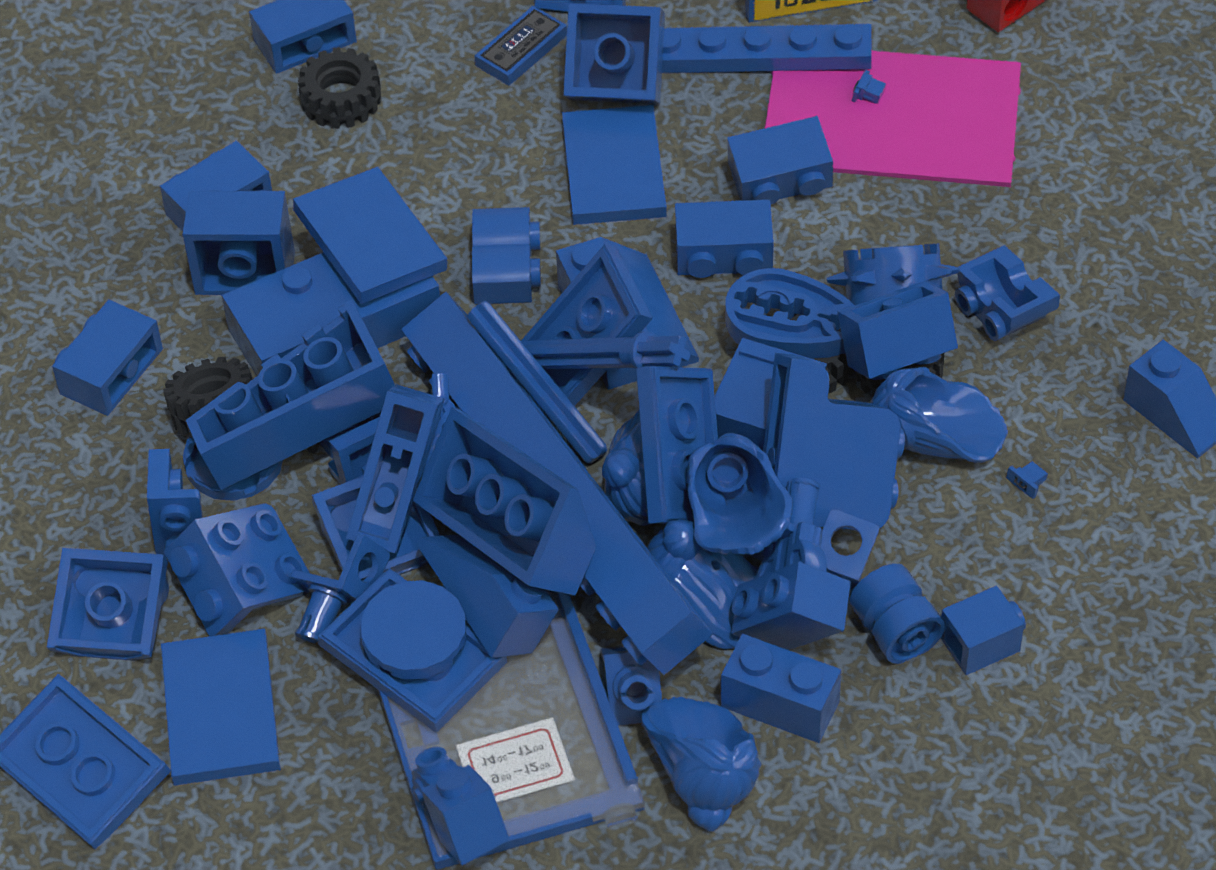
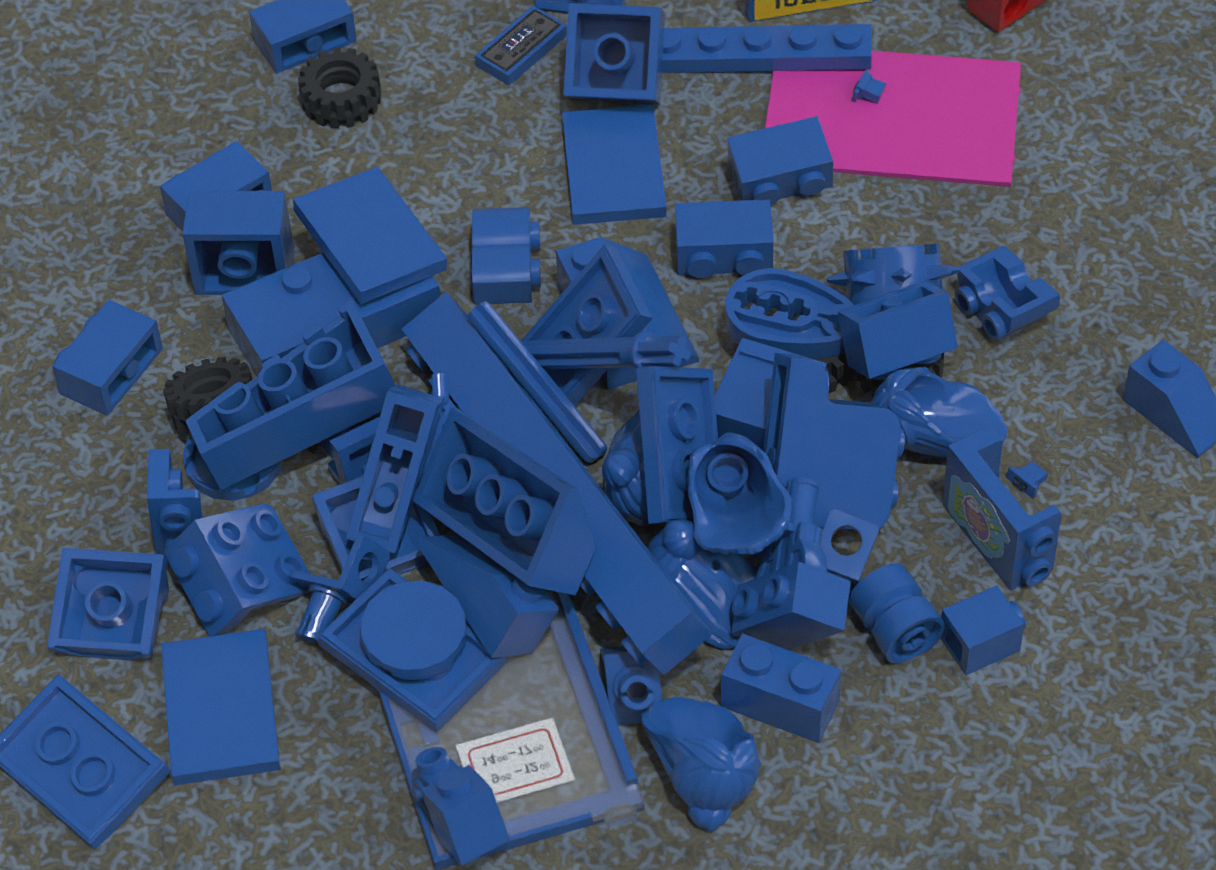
none -> blue panel [942,425,1062,591]

